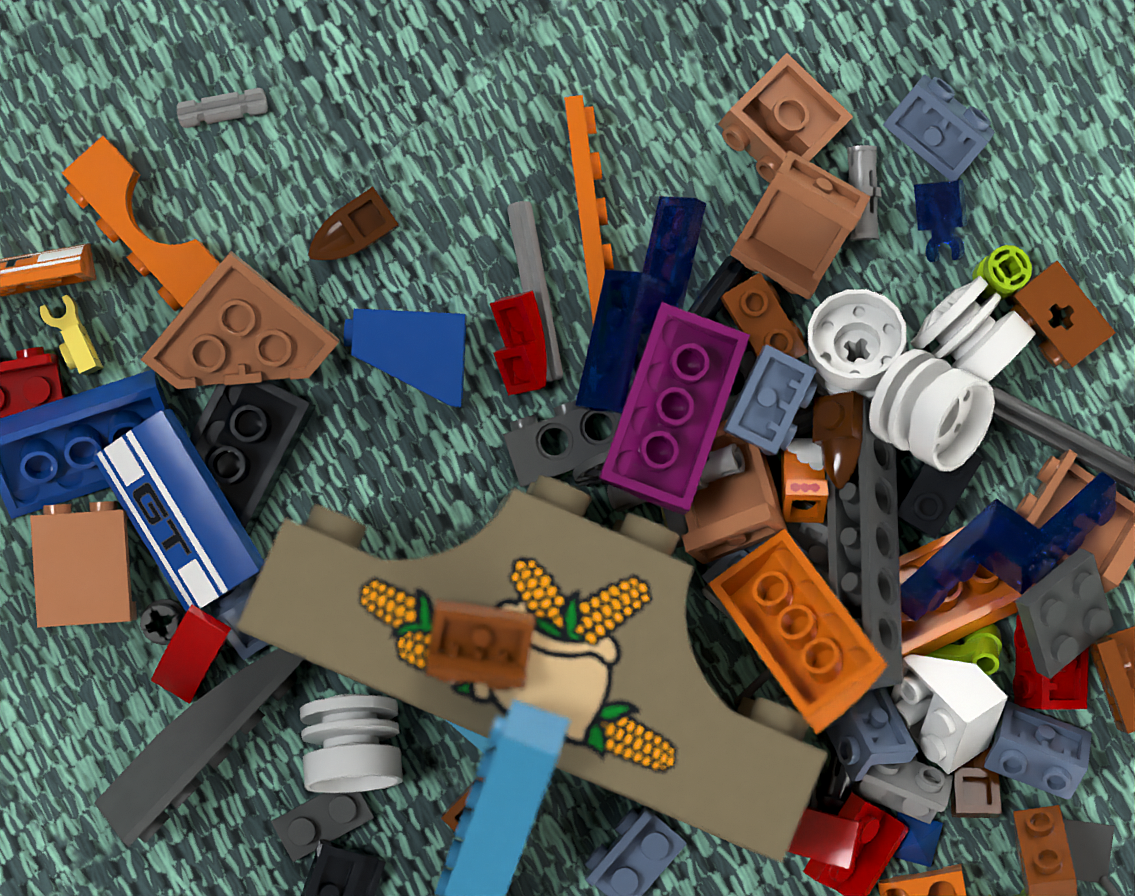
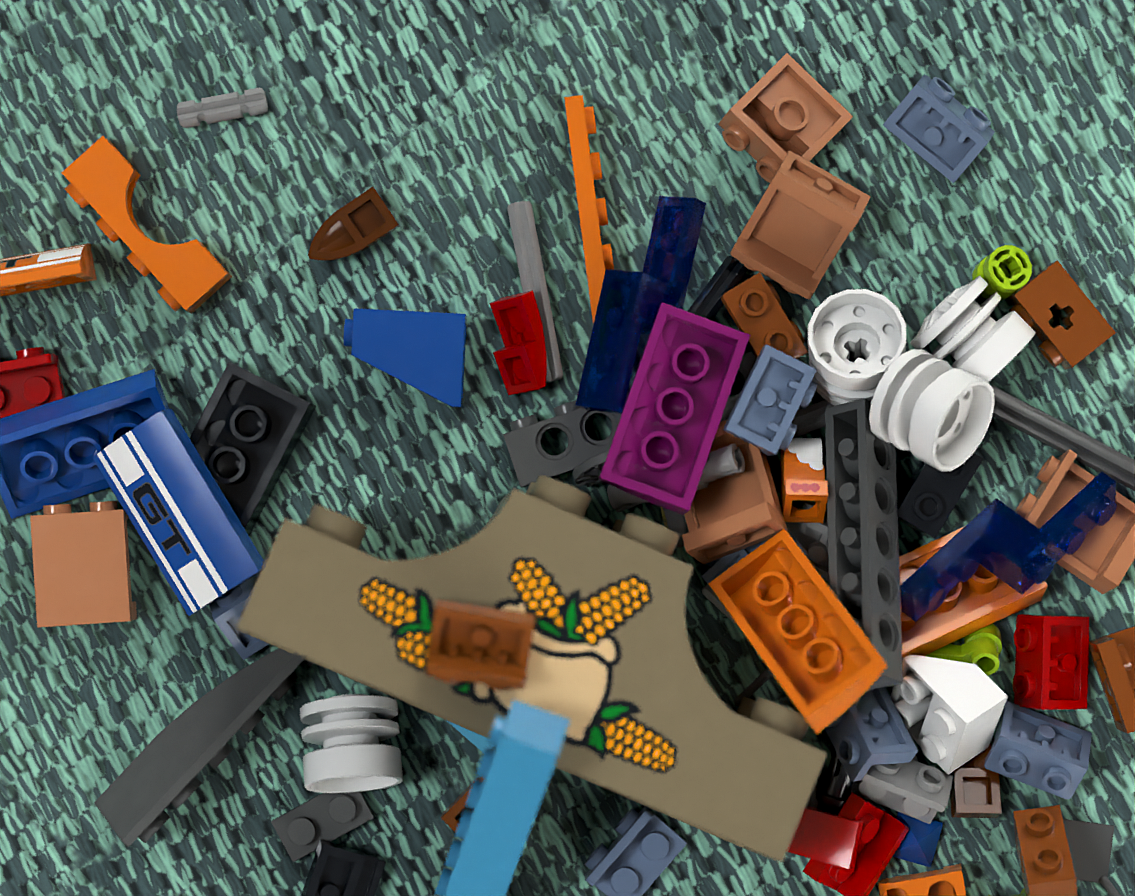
light yellow plate [40,295,103,375] -> none
dark grey bush [140,599,186,645] -> none
nougat plate [141,251,339,389] -> none
red slope [150,605,232,704] -> none
reddish brown plate [812,391,864,489] -> none
light grey pin [847,145,882,240] -> none
clear blue plate [914,179,968,262] -> none
dark grey plate [1015,548,1114,679] -> none

